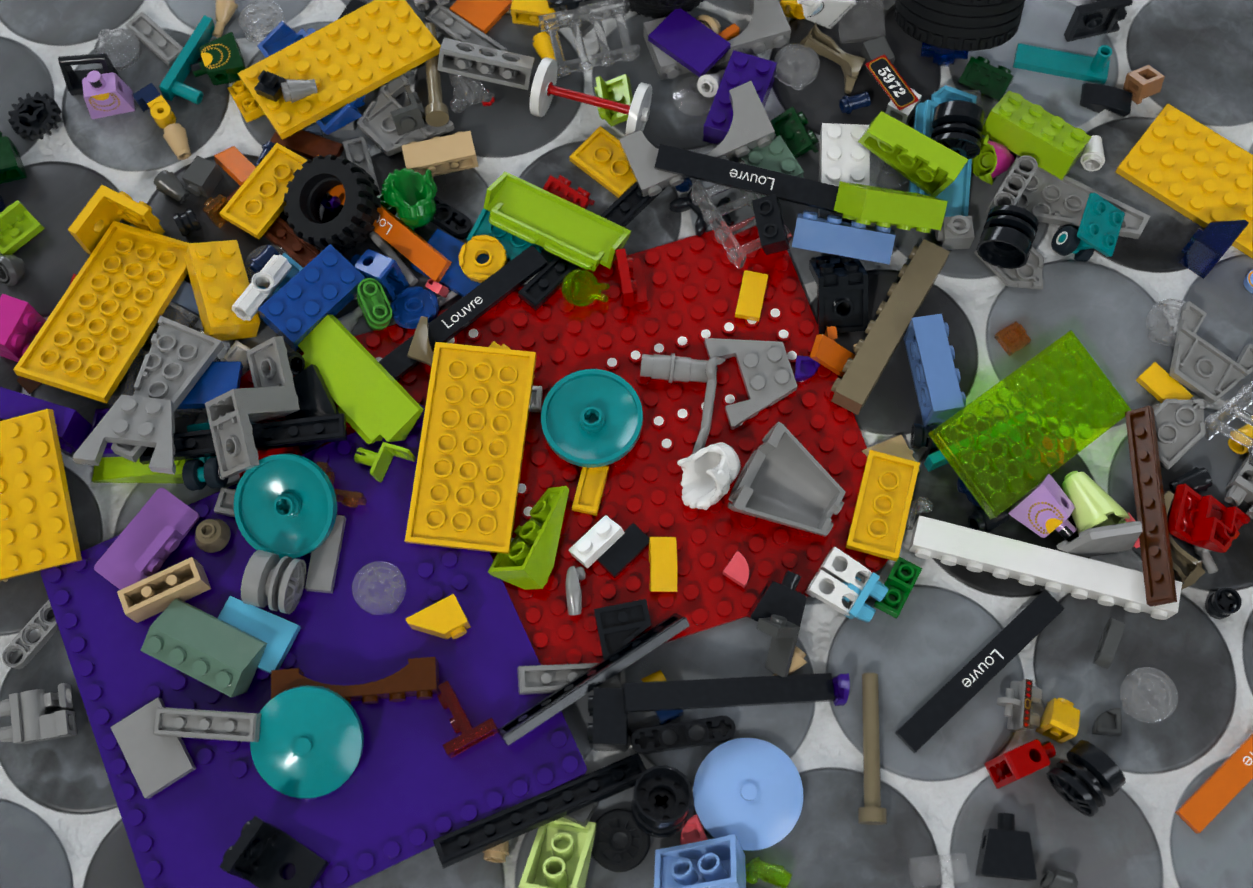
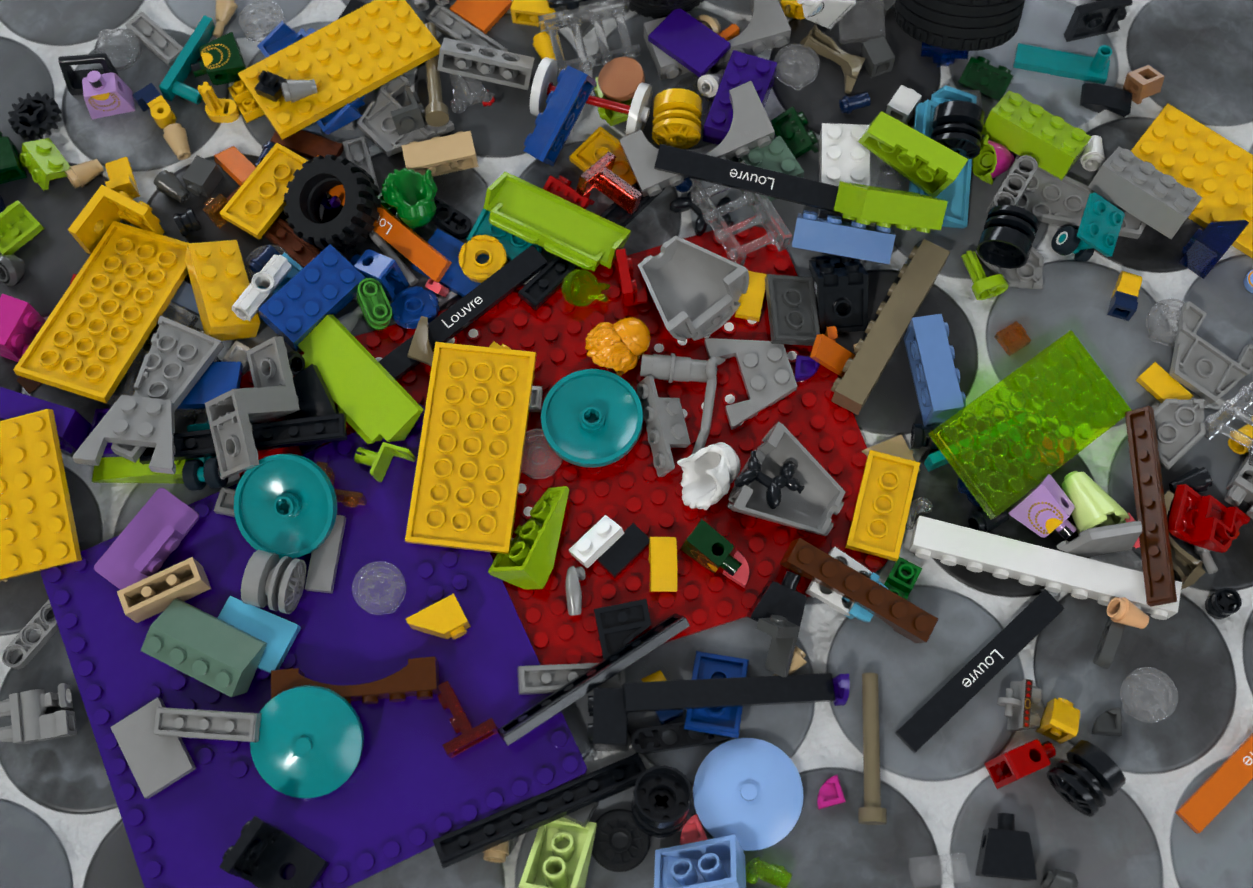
dark tan cone [195,518,231,553] -> none
yellow tile [572,465,609,516] -> none
black brick [751,194,790,255] -> none
sticker [865,54,919,111] -> none
light grey brick [935,215,975,250] -> none
none -> lime bracket [19,138,70,191]
none -> tan cone [65,159,104,188]
none -> yellow bracket [105,157,140,199]
none -> yellow piece [198,81,240,123]
none -> clear tile [521,429,563,479]
none -> blue slope [524,66,597,167]
none -> clear red bracket [576,152,642,214]
none -> light orange hair [585,317,651,377]
none -> nougat tile [598,57,645,102]
none -> light grey bracket [637,375,691,477]
none -> light grey cone [638,235,749,341]
none -> yellow wheel [652,88,702,149]
none -> dark green torso [680,520,742,576]
none -> blue tile [684,651,749,738]
none -> black piece [734,451,805,509]
none -> dark grey tile [765,274,820,346]
none -> reddish brown arch [780,538,938,643]
none -> dark pink tile [817,775,846,810]
none -> lime piece [961,250,1008,300]
none -> light grey brick [1088,146,1202,239]
none -> leg [1107,271,1142,321]
none -> light nougat cone [1107,597,1149,629]

